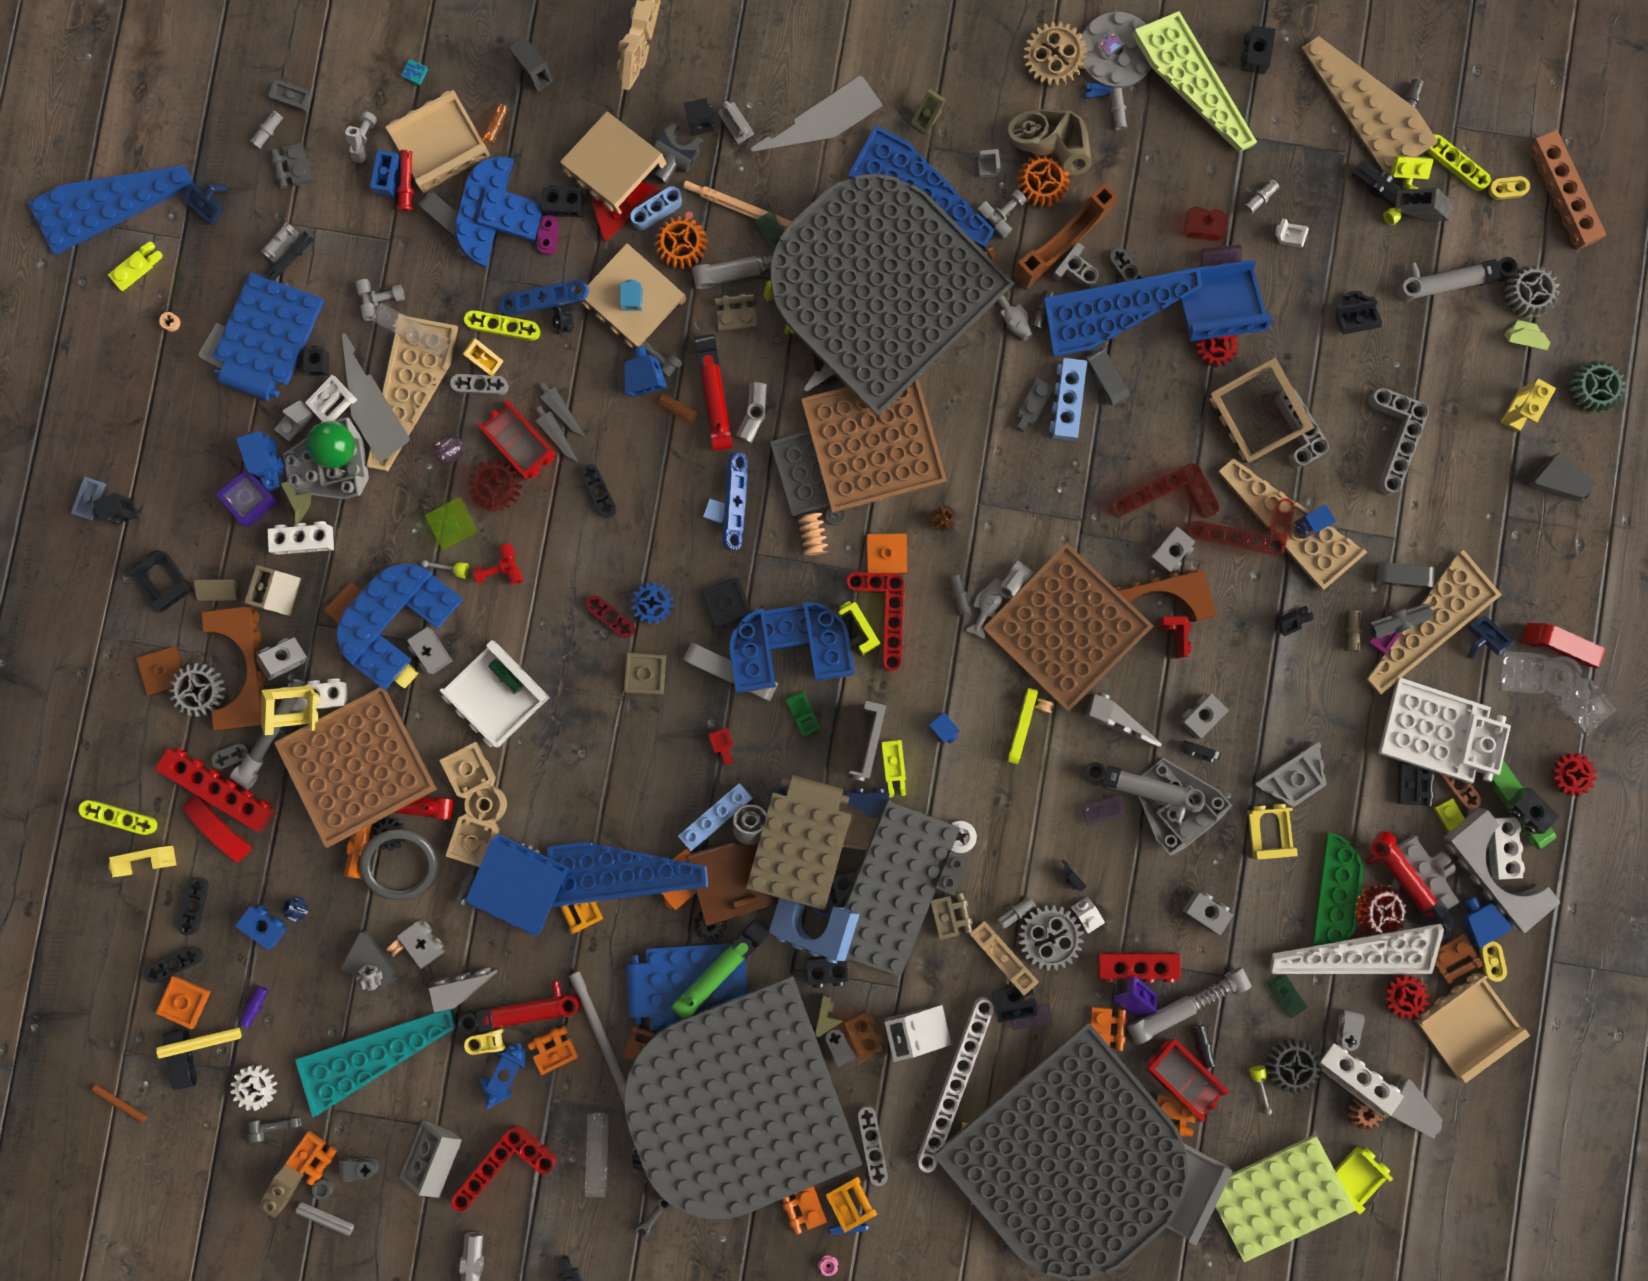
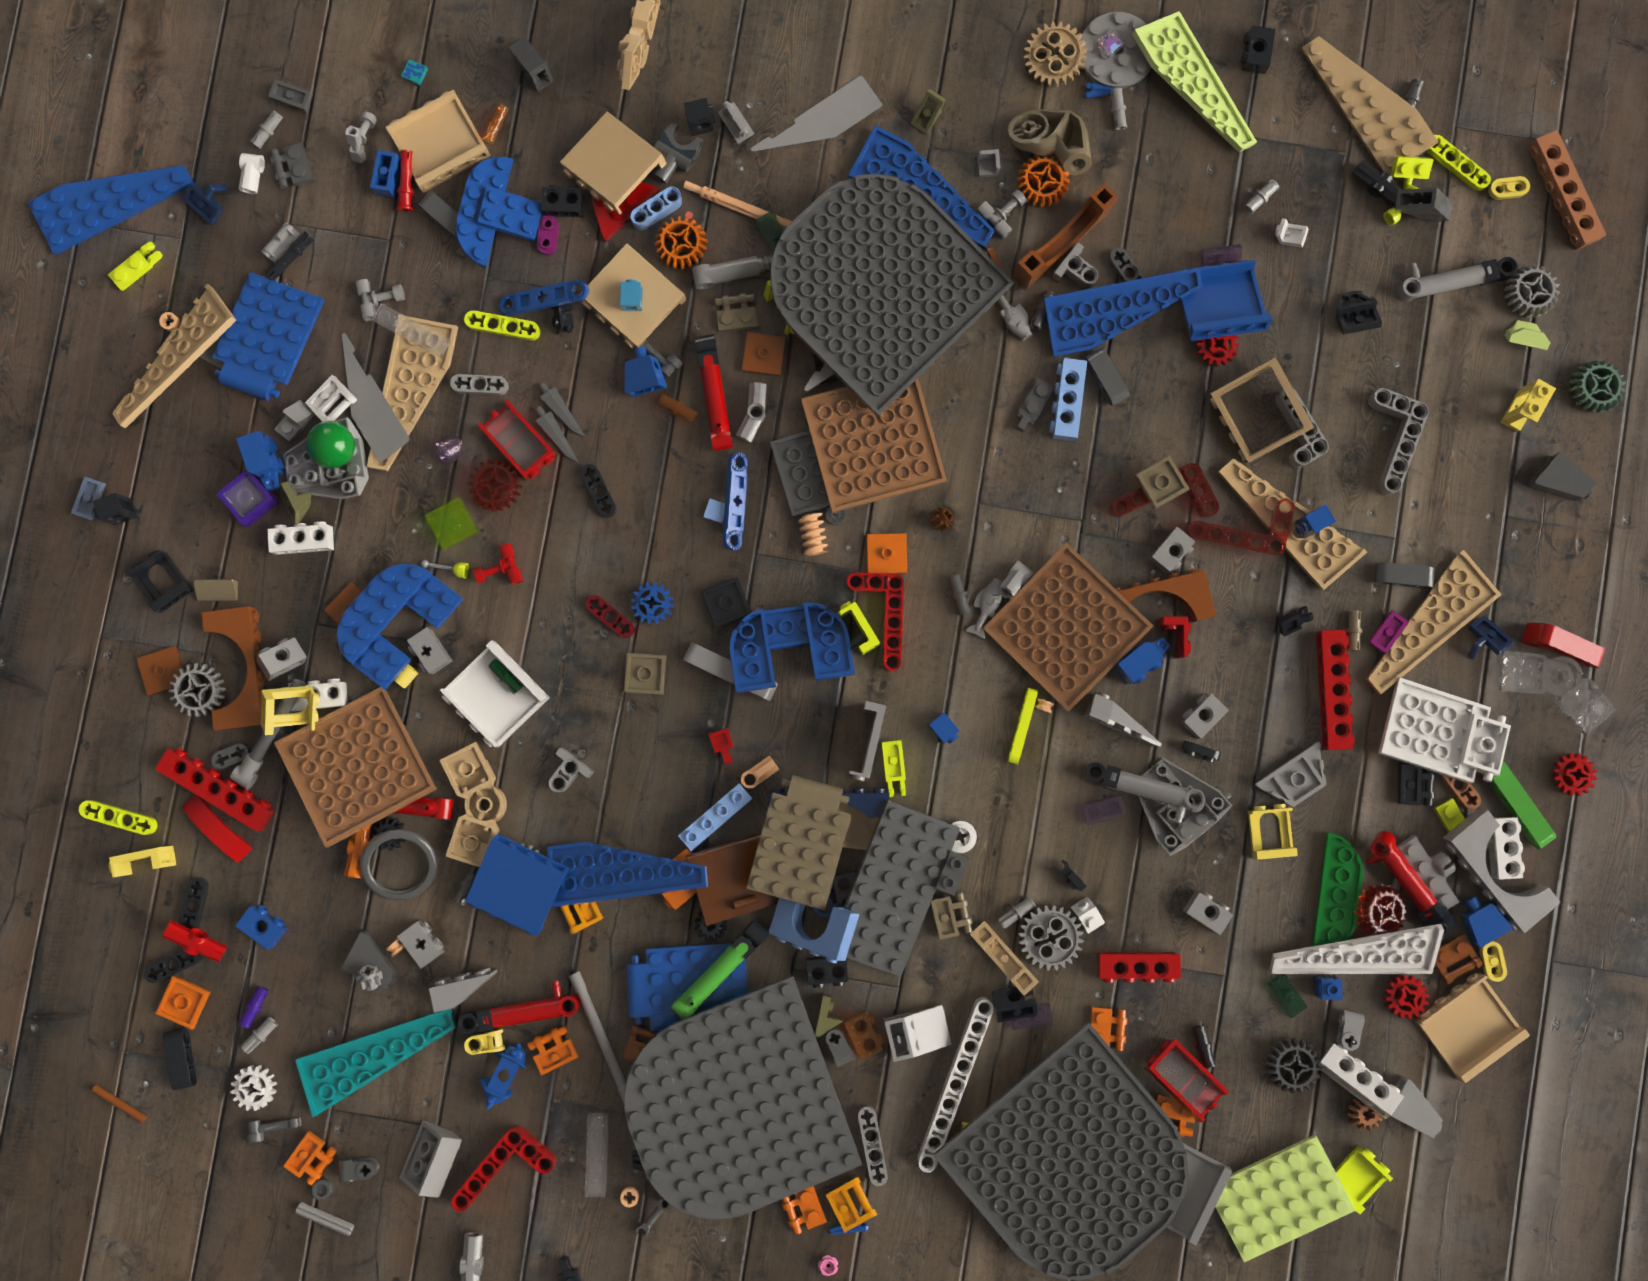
light yellow axle [156,1028,241,1058] -> none
slope [245,565,302,616] -> none
dark tan brick [258,1164,303,1218] -> none
dark blue gear [282,896,308,923] -> none
black brick [304,345,329,376] -> none
yellow slope [462,338,503,376] -> none
light grey piece [733,805,767,845] -> none
green slope [785,690,821,737] -> none
dark purple panel [1114,976,1157,1017] -> none
light grey piece [1126,967,1252,1045] -> none
clear red brick [1183,207,1229,242] -> none
hinge [1249,1066,1272,1115] -> none
dark grey piece [1369,603,1433,639] -> none
black brick [1506,788,1560,834] -> none
none -> tan wing [112,284,236,428]
none -> red piece [162,920,227,963]
none -> white piece [239,153,265,194]
none -> light grey axle [241,1017,278,1054]
none -> light grey tile [549,747,594,792]
none -> light nougat bush [620,1187,639,1208]
none -> light nougat piece [741,756,779,789]
none -> dark orange plate [742,332,786,377]
none -> blue hinge [1113,637,1170,685]
none -> dark tan plate [1134,455,1189,510]
none -> blue brick [1315,976,1342,1000]
none -> red brick [1316,630,1355,750]

